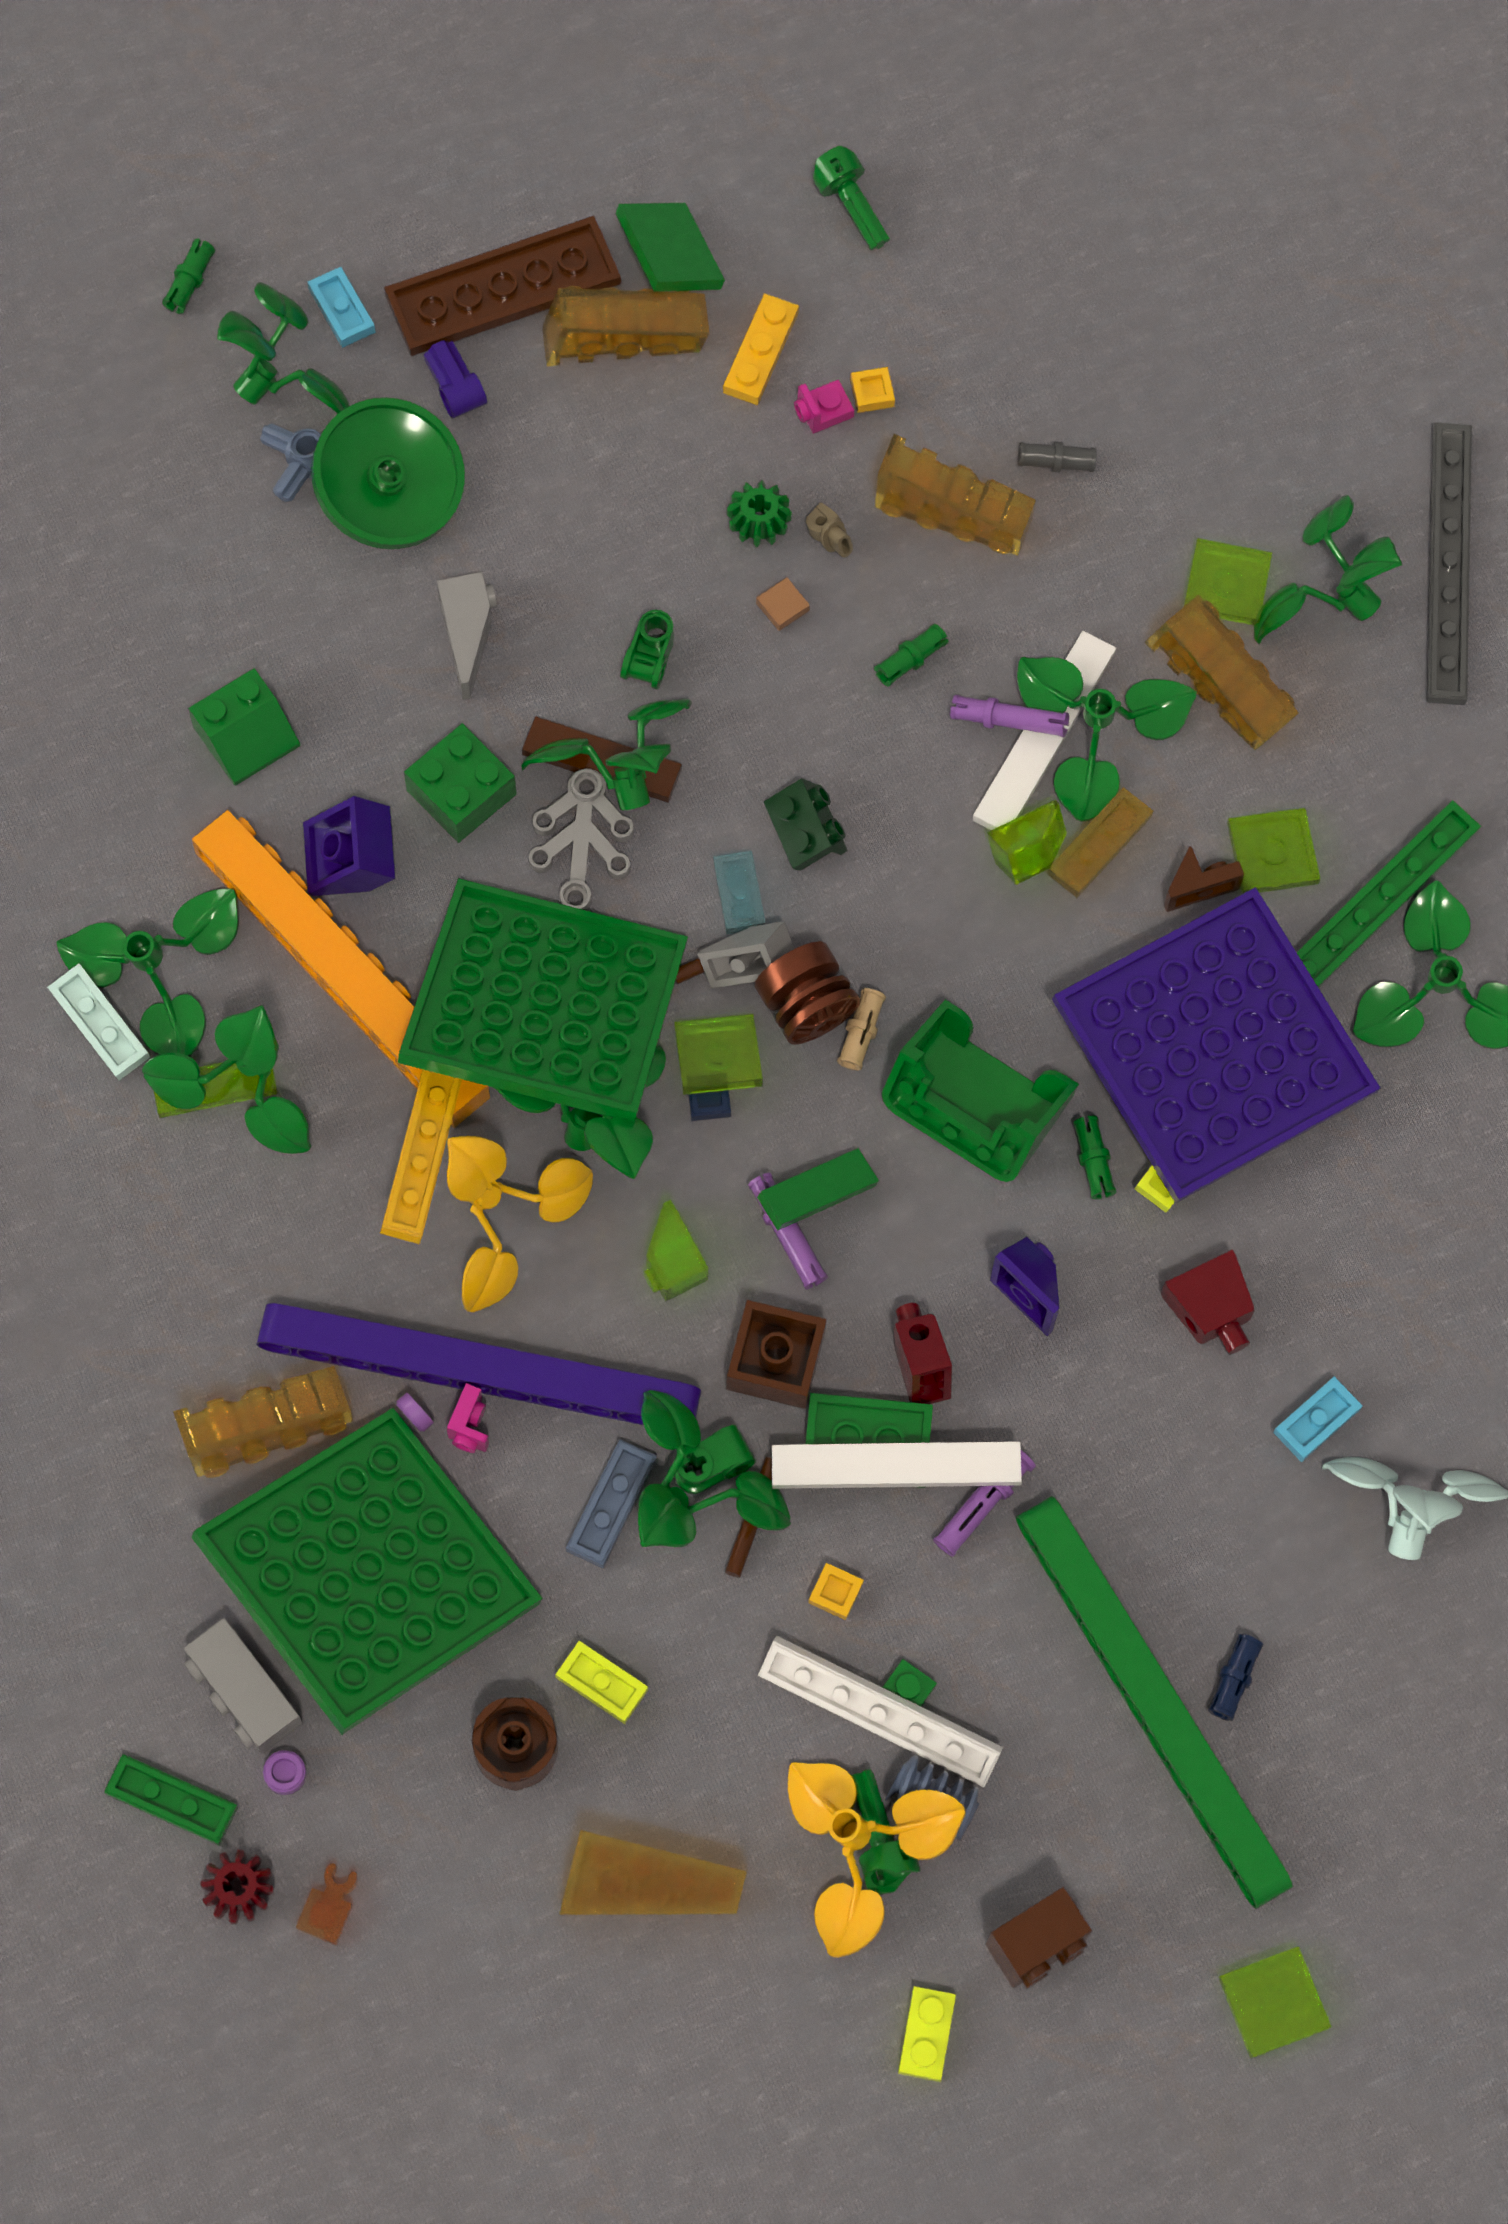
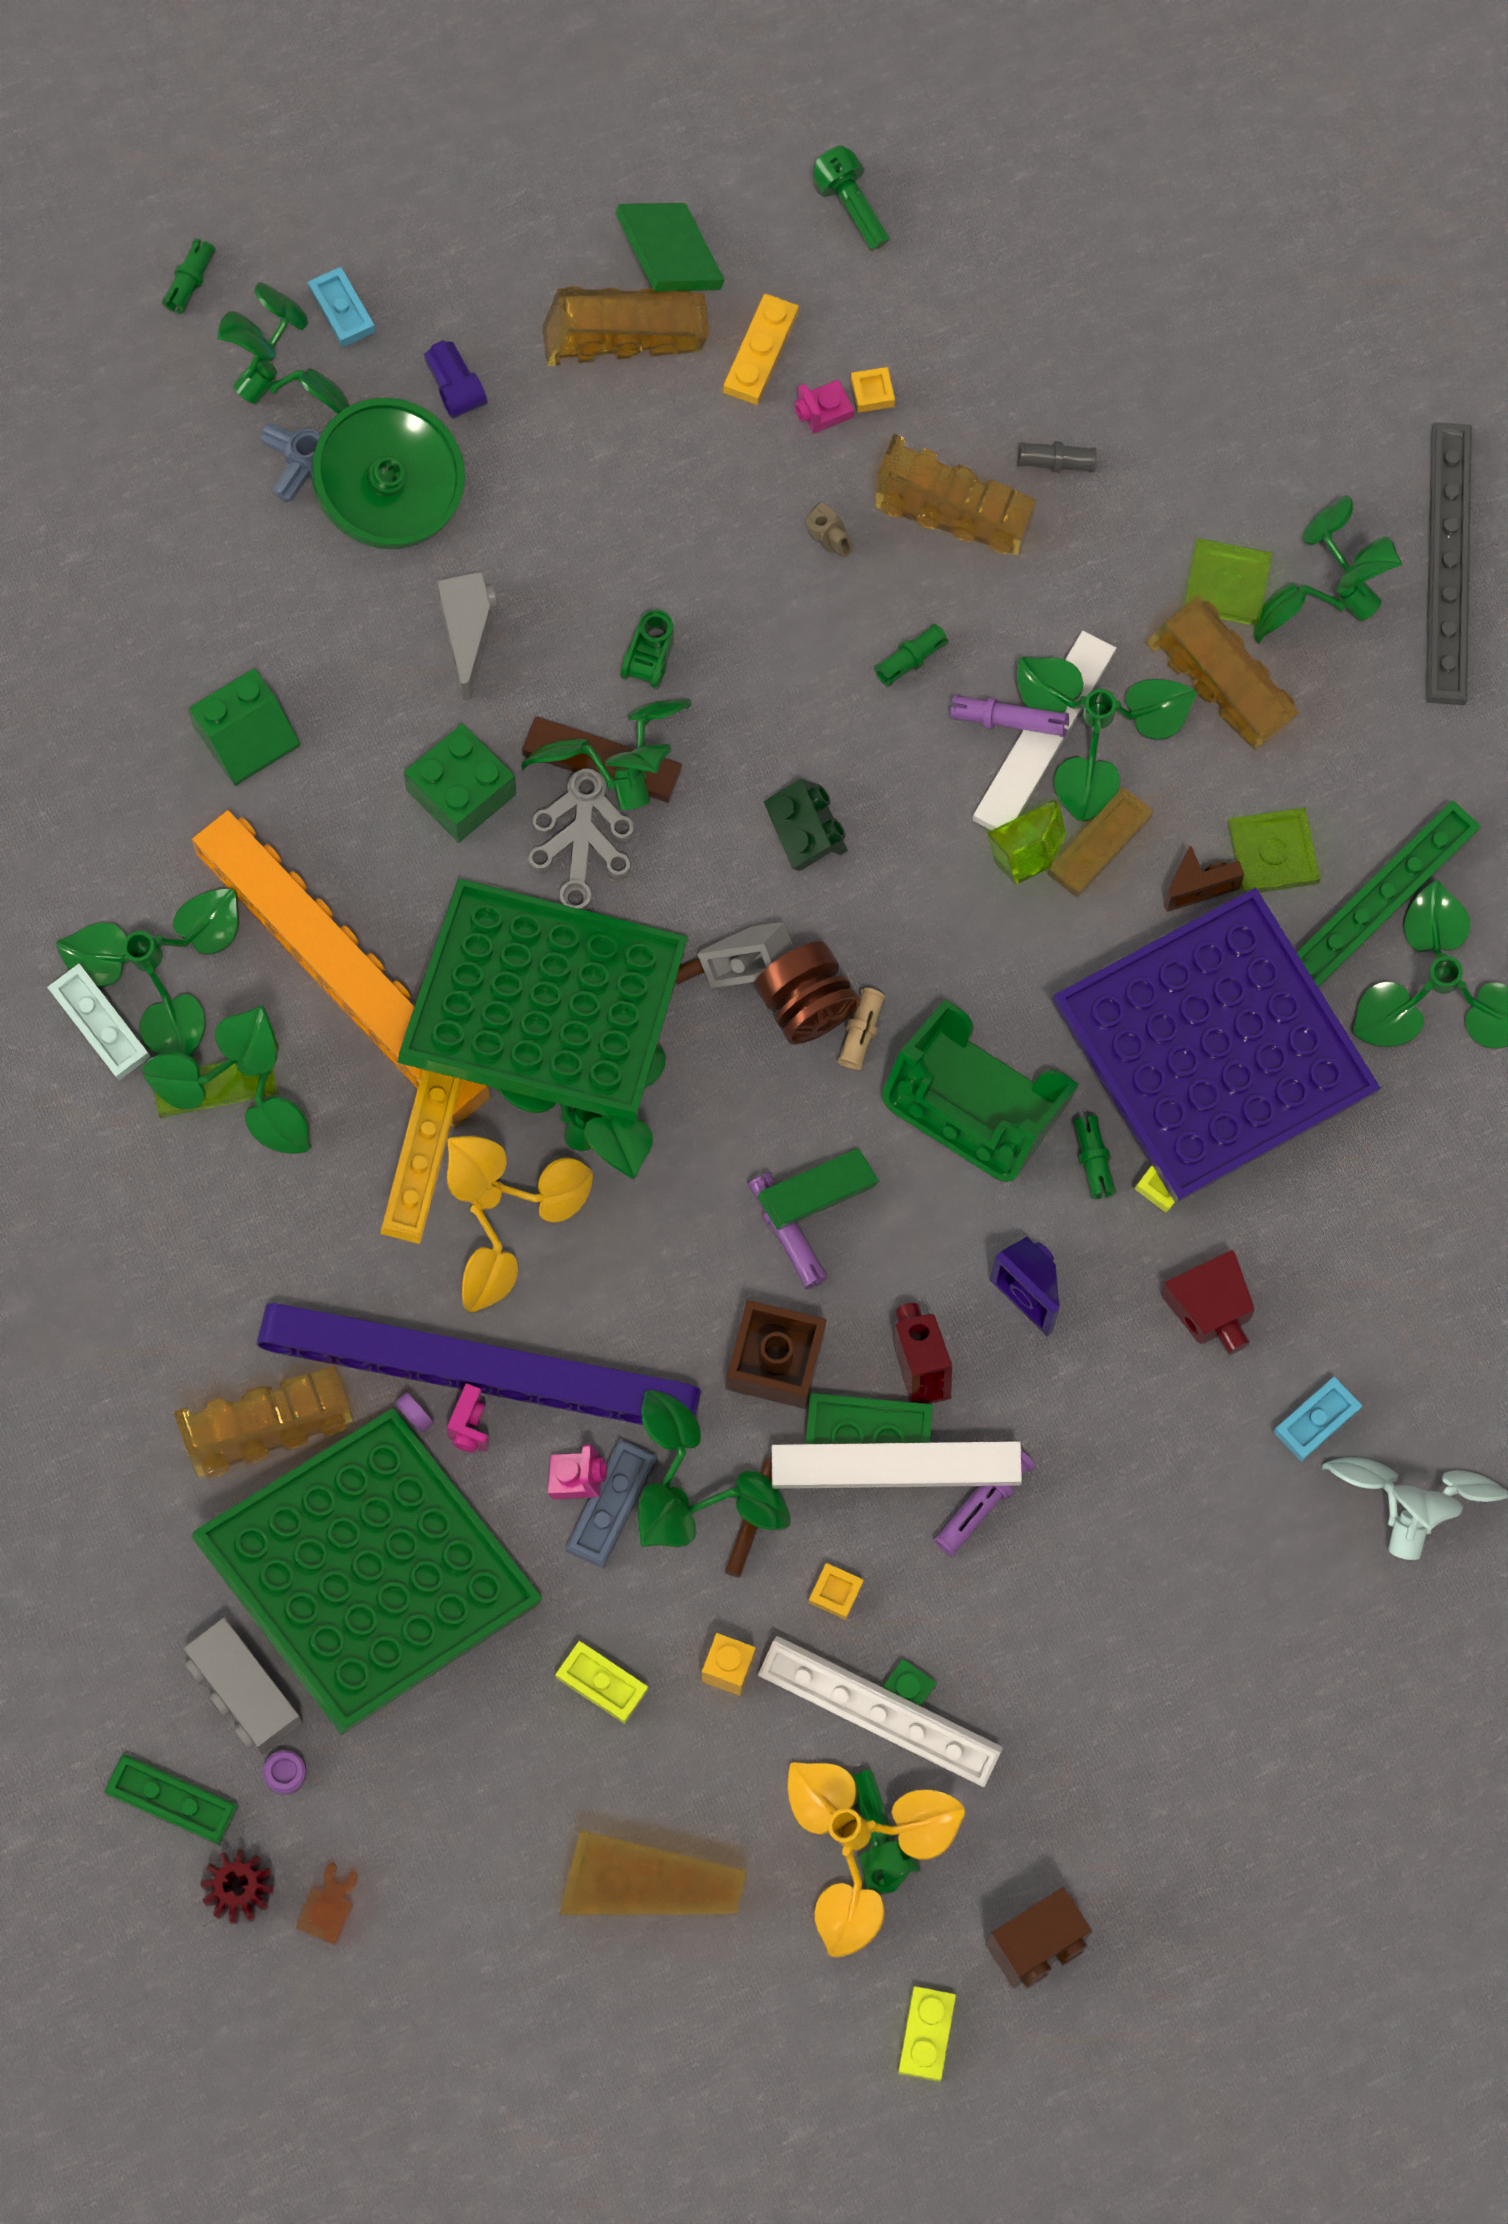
dark purple slope [303,796,395,896] -> none
reddish brown plate [384,215,621,356] -> none
reddish brown brick [472,1697,558,1791] -> none
clear neon green slope [643,1200,709,1302] -> none
clear neon green tile [675,1014,763,1095] -> none
green piece [675,1425,756,1494] -> none
dark blue tile [687,1075,731,1121] -> none
clear light blue plate [713,851,765,934] -> none
green gear [727,480,792,548] -> none
medium nougat tile [756,577,810,631] -> none
sand blue piece [885,1755,980,1840] -> none
green beam [1016,1496,1293,1909] -> none
dark blue pin [1208,1634,1264,1721] -> none
clear neon green tile [1218,1946,1332,2059] -> none
none -> dark pink bracket [548,1444,607,1499]
none -> yellow brick [701,1633,756,1696]

